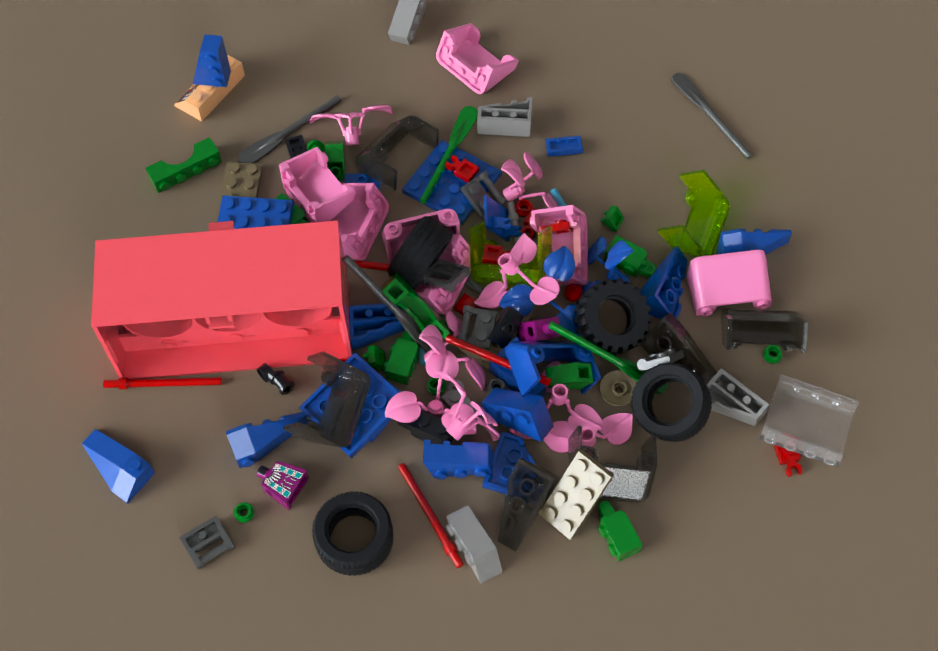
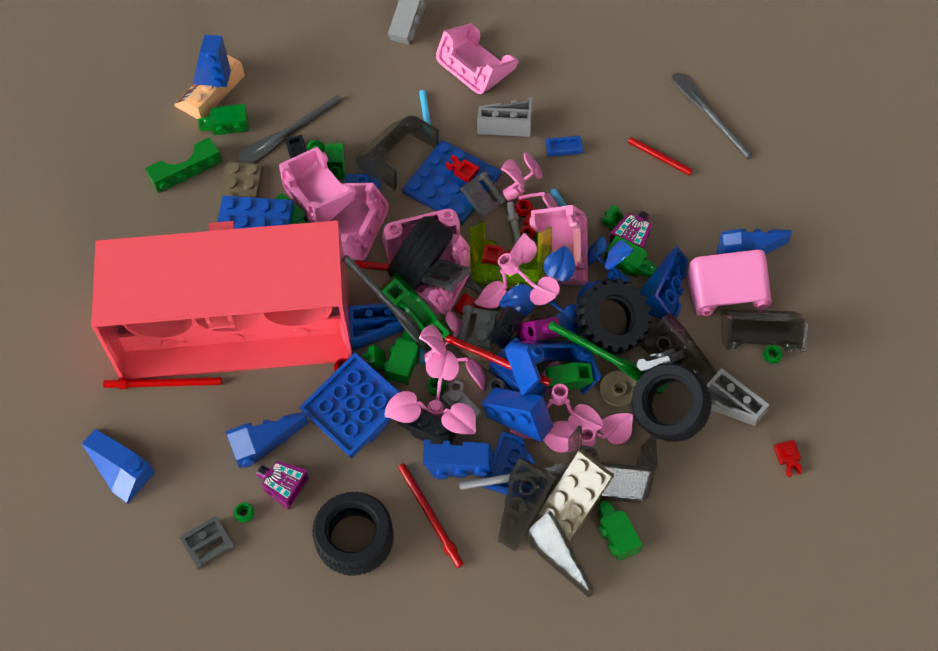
black connector [257,363,295,395] -> none
clear smoke windscreen [283,351,370,448] -> none
bright pink plant [310,105,392,146] -> none
green piece [420,106,478,204] -> none
bright pink plant [434,371,501,441] -> none
light grey wedge [446,505,502,584] -> none
blue plate [483,195,522,242] -> none
red plate [538,219,573,236] -> none
red plate [565,284,582,302] -> none
clear neon green windscreen [657,170,730,257] -> none
clear panel [759,374,859,467] -> none
none -> green hinge [198,104,249,136]
none -> medium azure bar [419,90,433,136]
none -> light grey bar [459,463,570,490]
none -> clear smoke wedge [527,511,593,597]
none -> torso [610,211,652,249]
none -> red bar [628,137,693,176]

